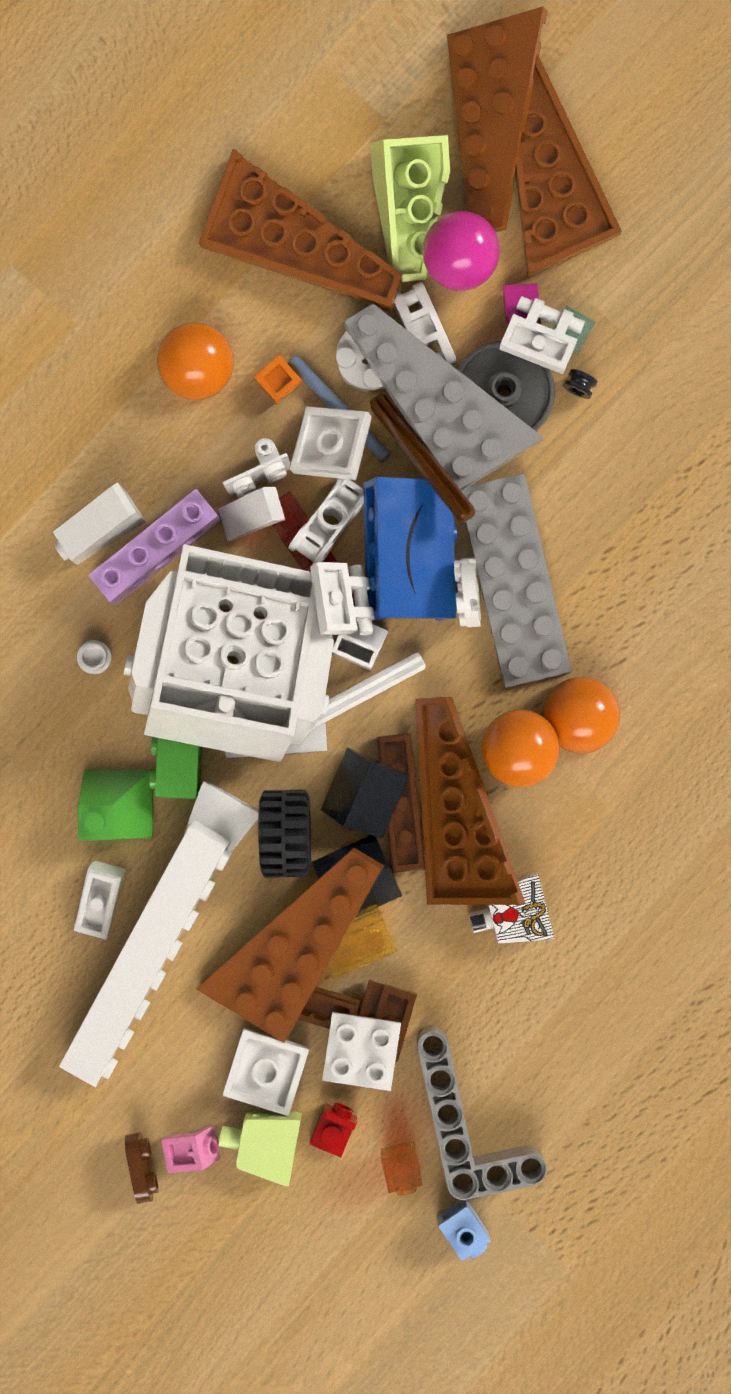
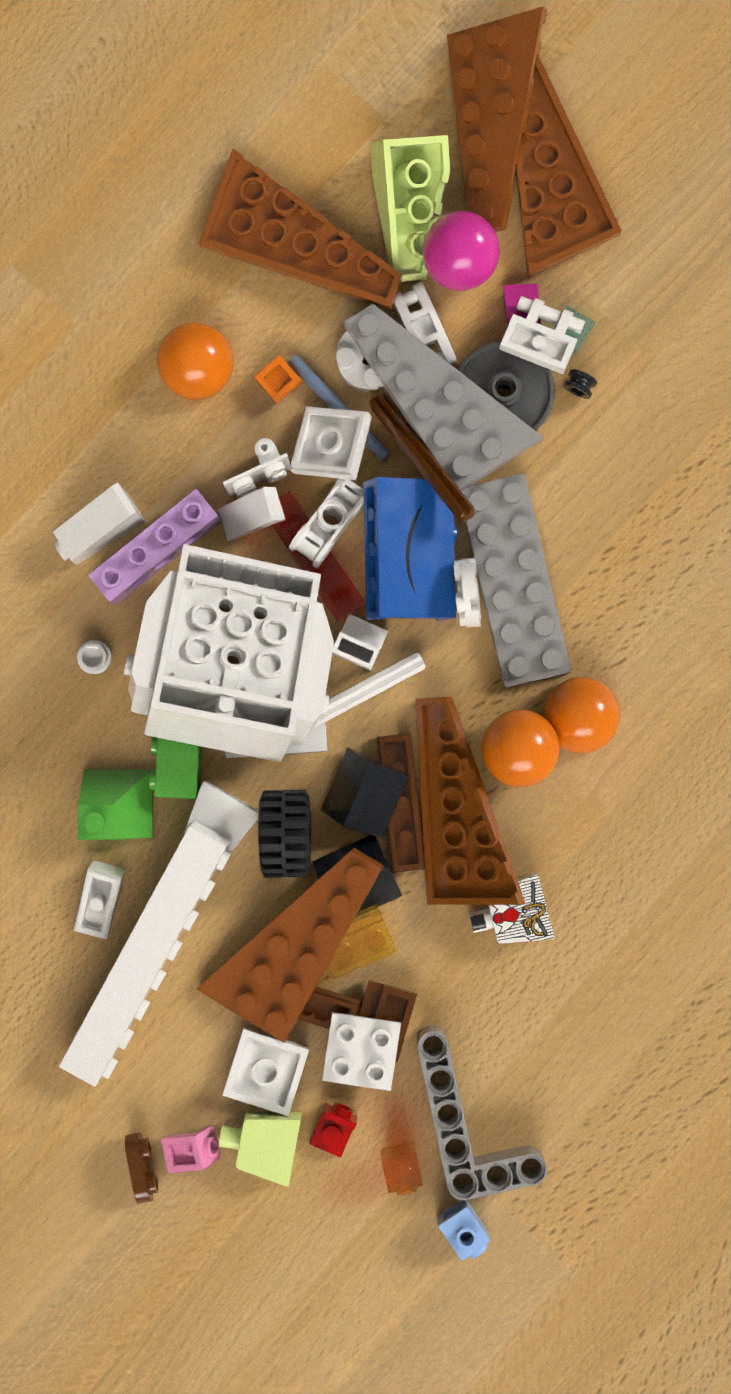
white plate [310,562,375,635] -> none

